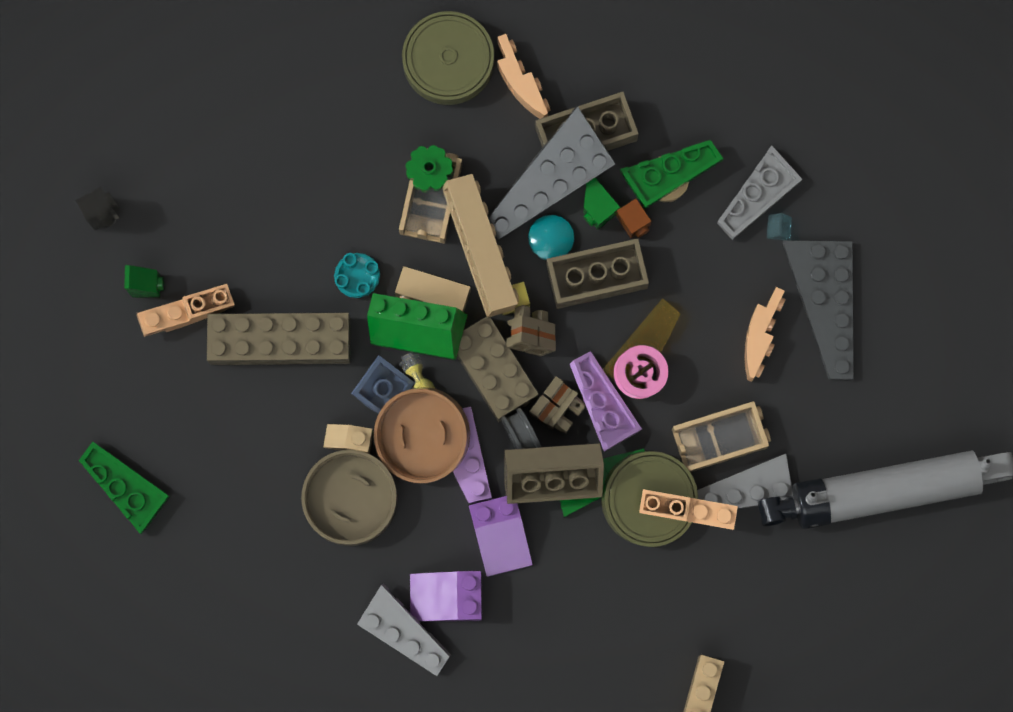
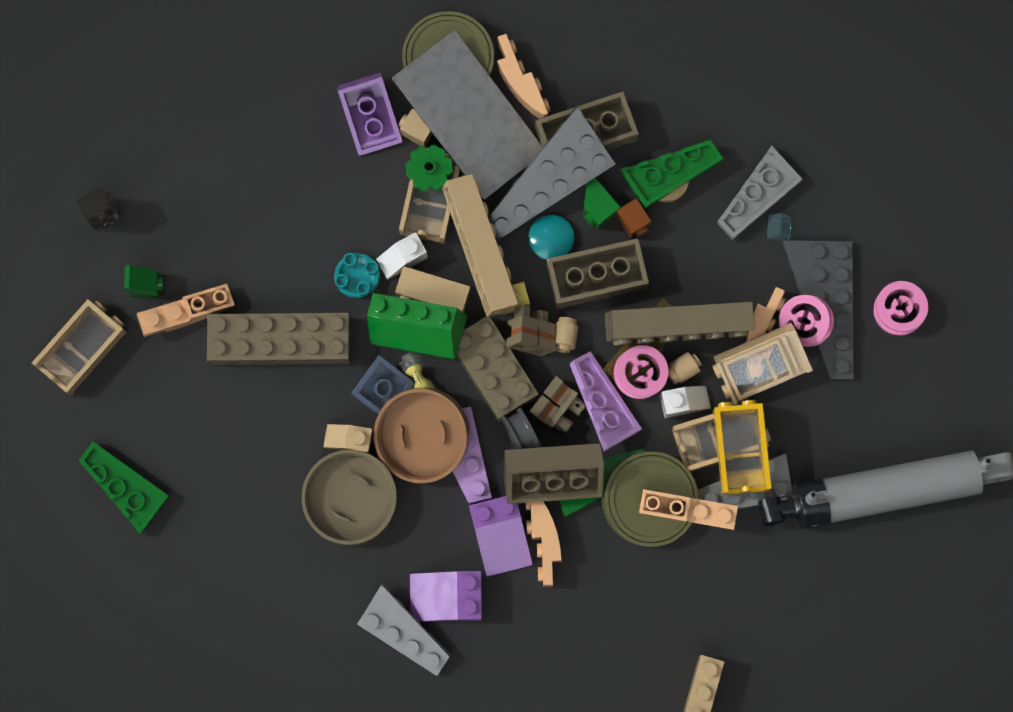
none -> door [32,299,126,396]
none -> medium lavender slope [337,72,403,156]
none -> white slope [376,232,428,280]
none -> flat silver piece [392,31,542,200]
none -> tan slope [399,109,433,147]
none -> light nougat slope [526,501,562,587]
none -> tan brick [555,317,578,353]
none -> dark tan brick [605,302,754,345]
none -> white slope [660,386,711,418]
none -> tan brick [668,352,701,385]
none -> tan door [712,323,813,405]
none -> clear door [713,400,772,495]
none -> bright pink wheel [779,295,834,347]
none -> bright pink wheel [873,281,928,336]

